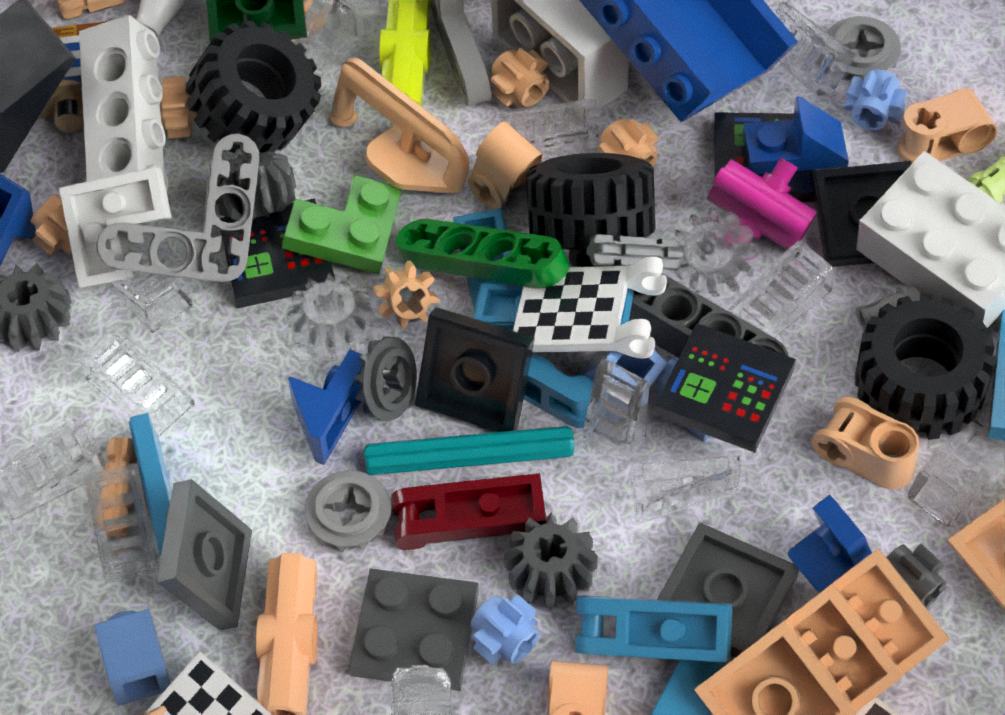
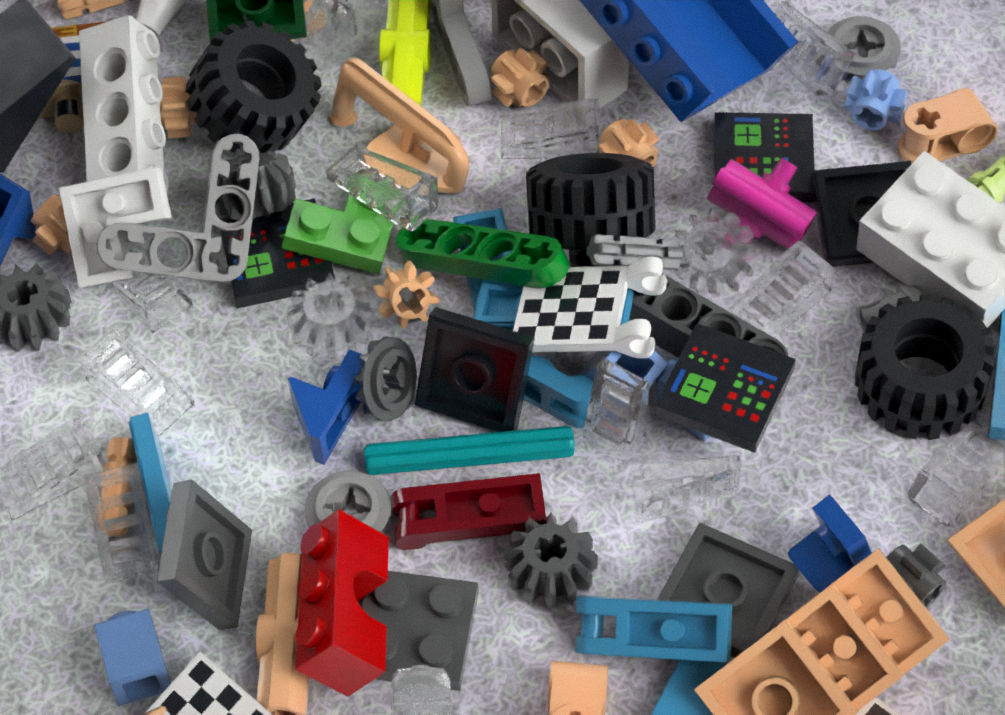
light nougat piece [469,121,543,210] -> none
light blue gear [470,594,540,665] -> none
blue slope [743,96,849,174] -> none
light nougat piece [811,396,919,489] -> none
none -> red arch [295,509,389,697]
none -> clear slope [326,145,439,232]

